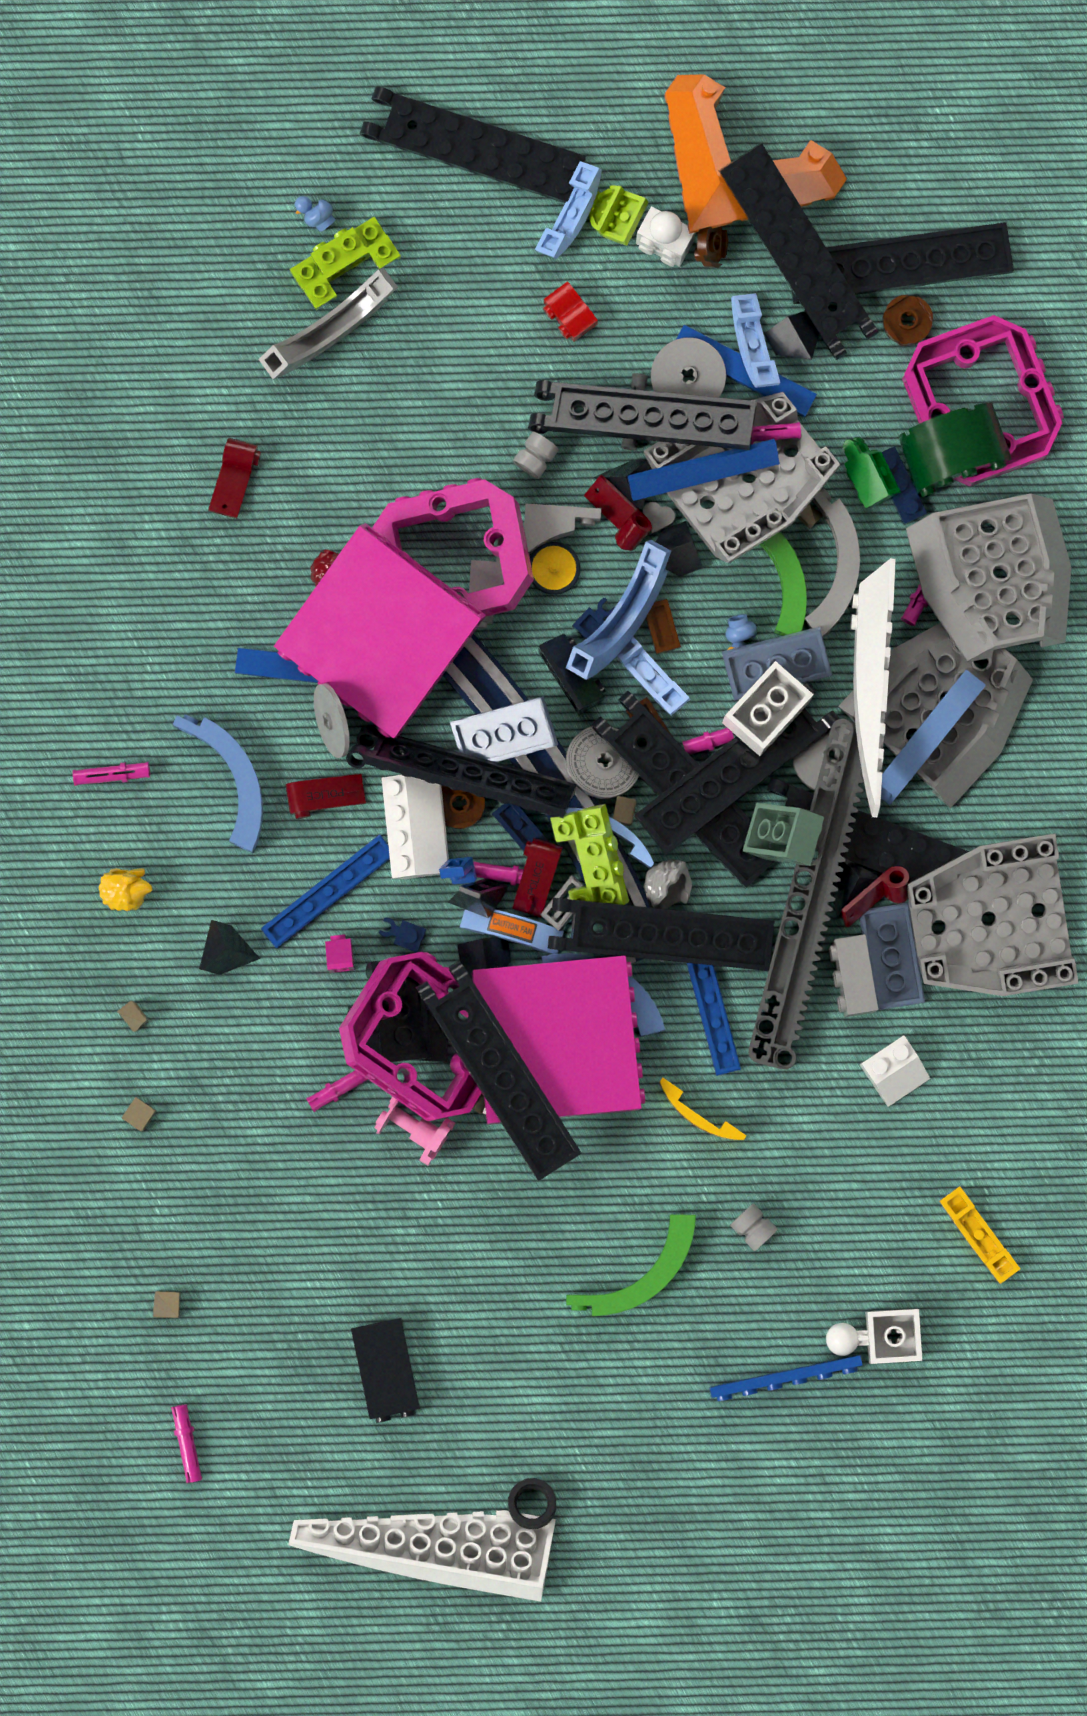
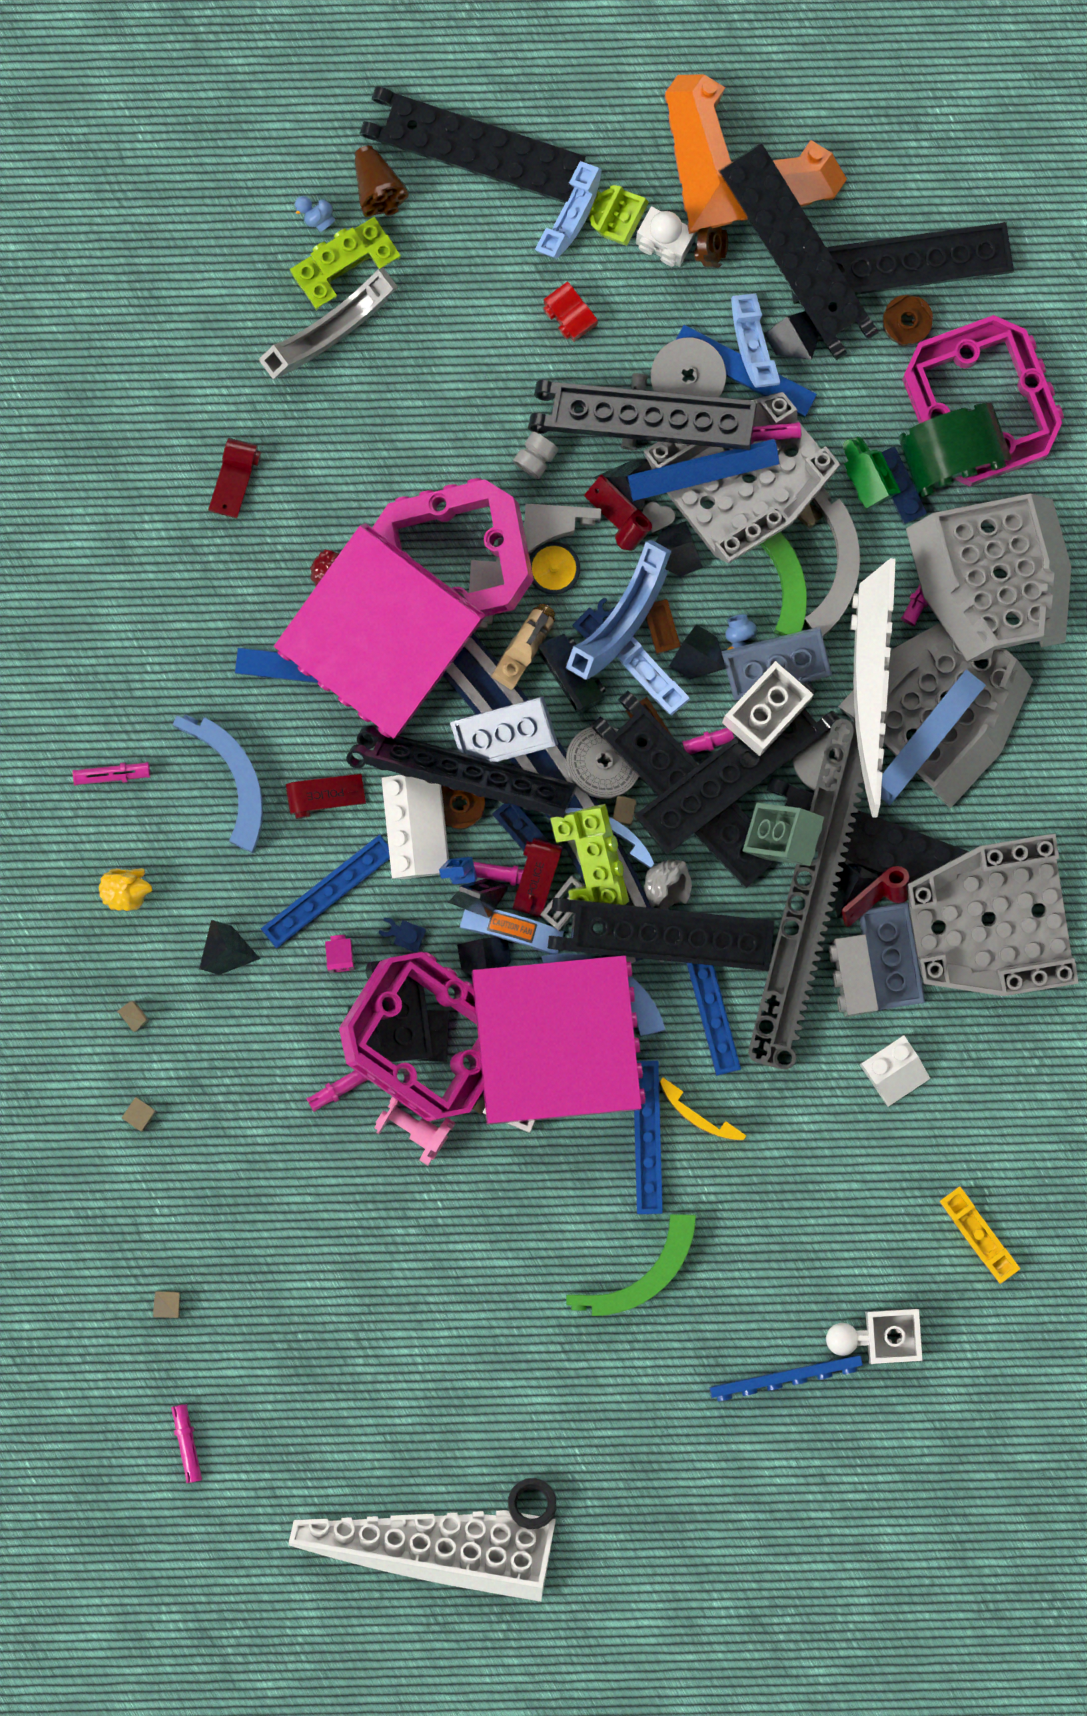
light grey piece [314,683,349,758] -> none
black panel [351,1317,420,1423] -> none
black hinge [415,960,582,1181] -> none
light grey wheel [730,1203,778,1251] -> none
none -> reddish brown cone [355,145,409,217]
none -> tan plate [491,604,555,690]
none -> blue plate [634,1061,663,1214]
none -> black slope [669,624,726,680]

